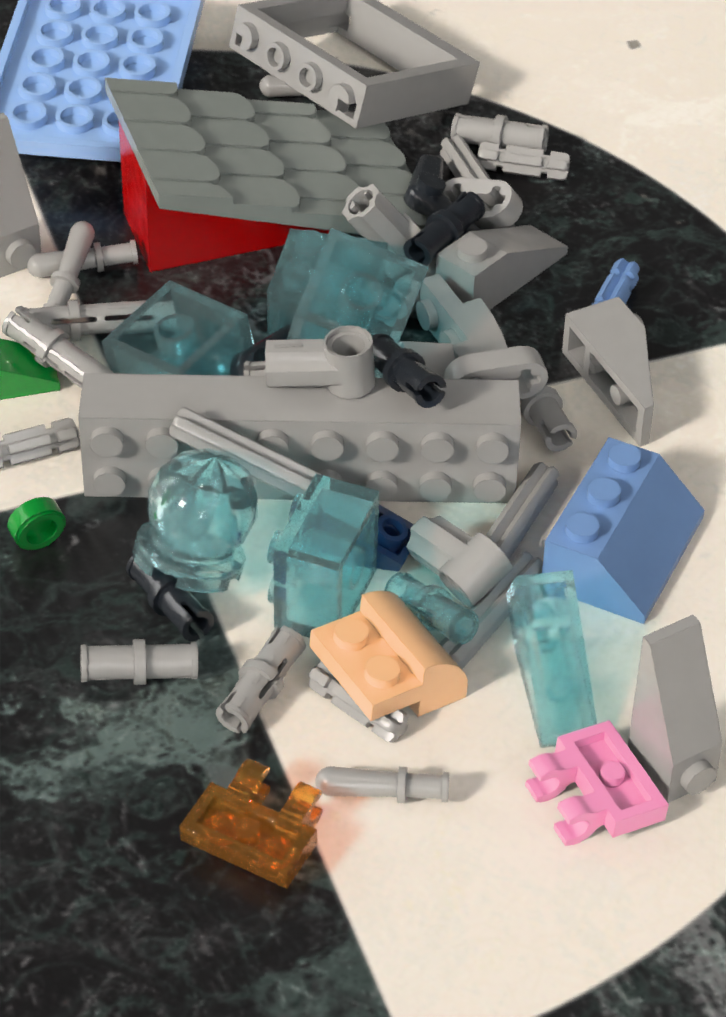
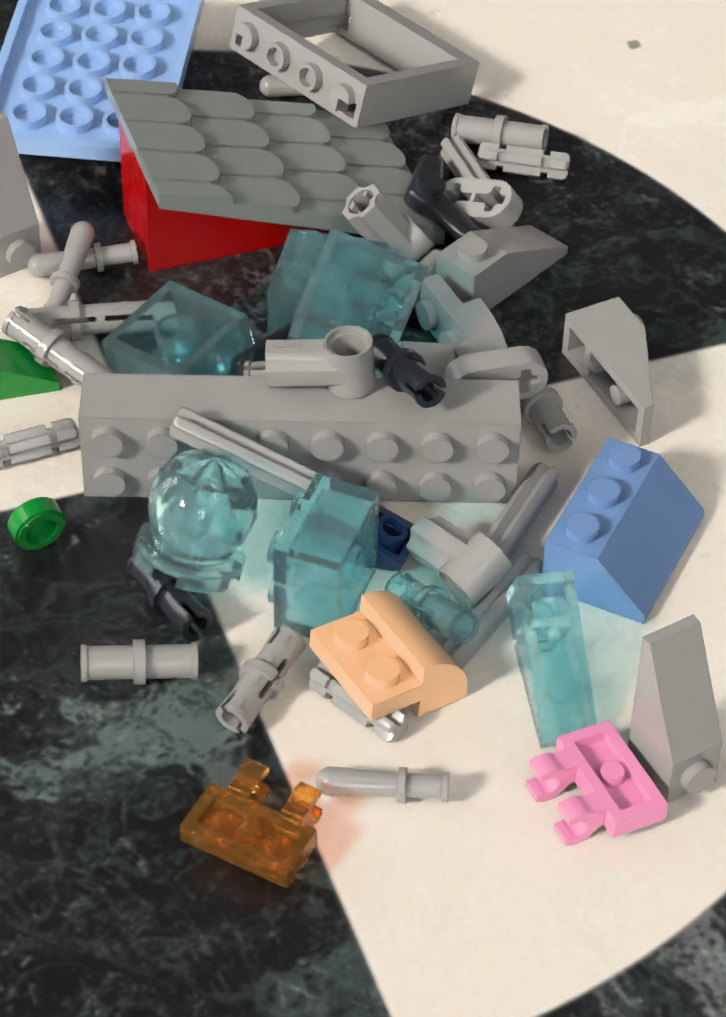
black pin [403,191,485,268] -> none
medium blue axle [592,258,640,305] -> none

